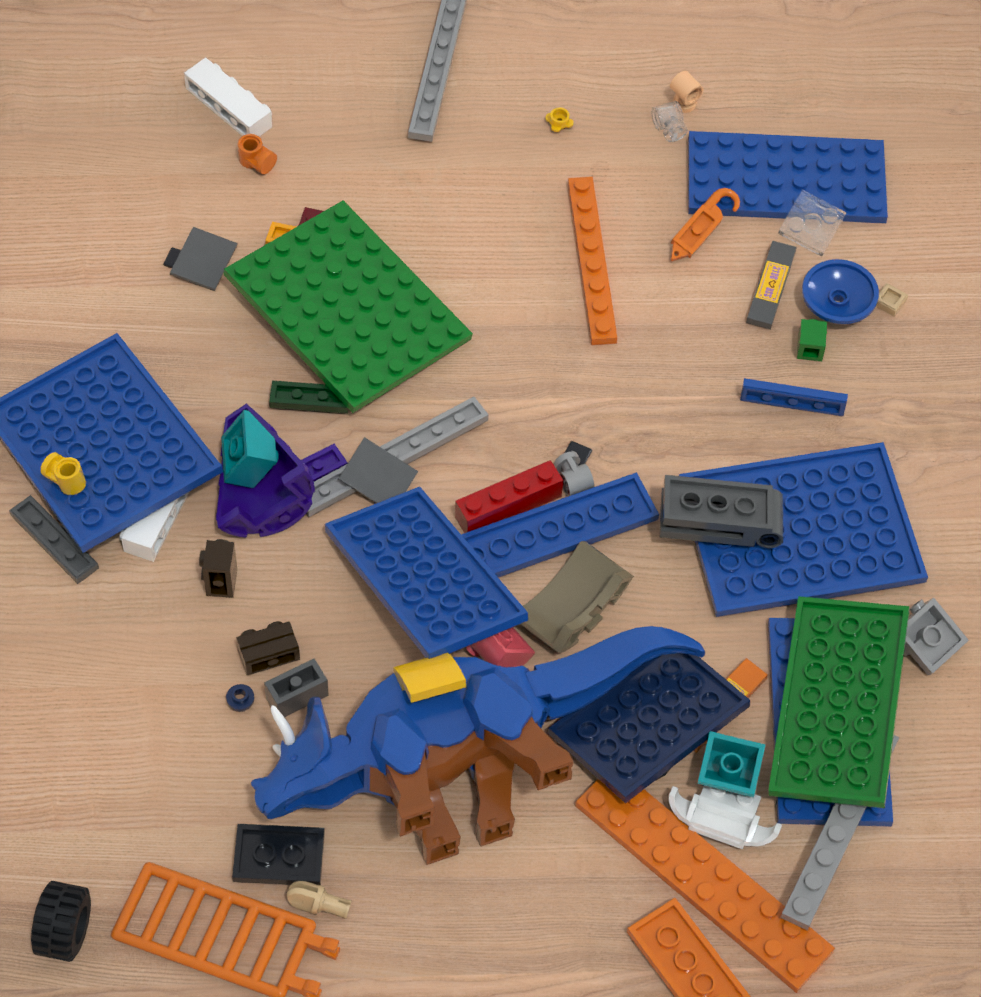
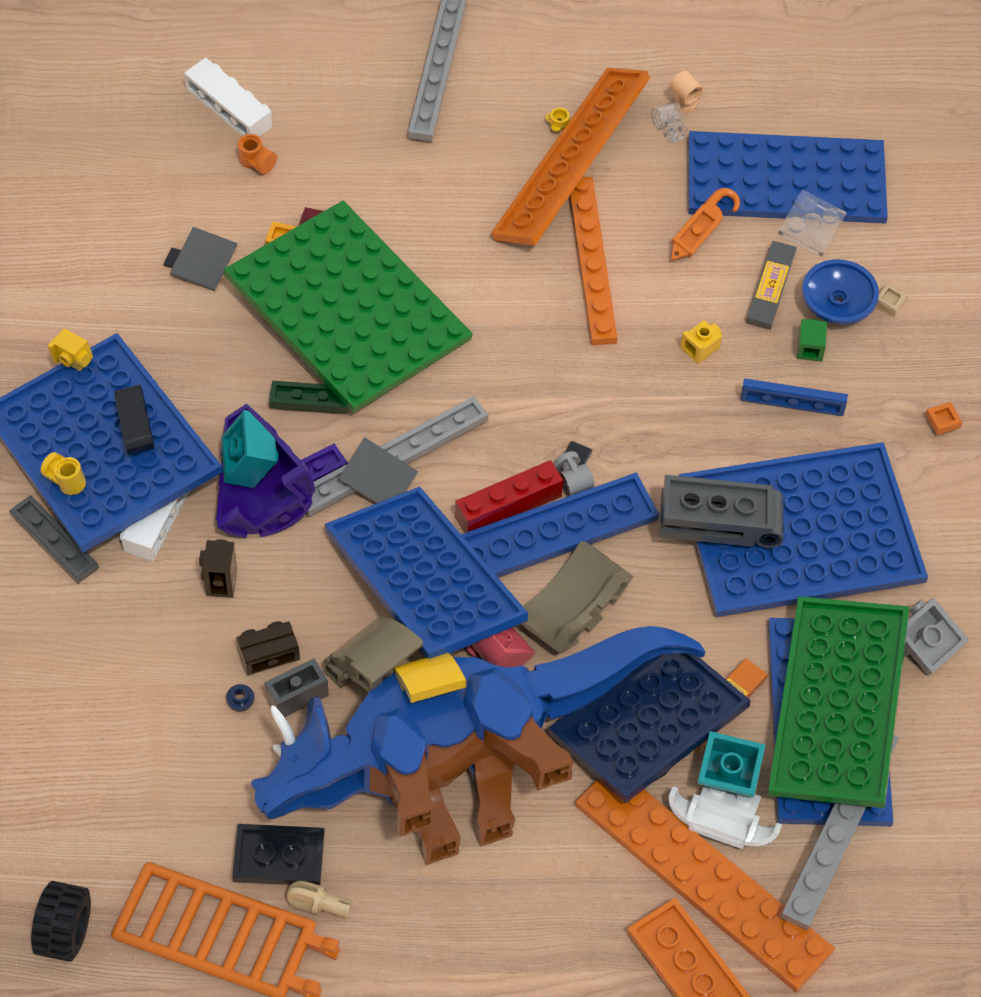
none -> yellow brick [47,328,93,371]
none -> black beam [114,385,155,455]
none -> dark tan panel [322,617,423,692]
none -> orange plate [491,68,650,246]
none -> yellow brick [680,320,722,364]
none -> orange plate [926,402,962,435]

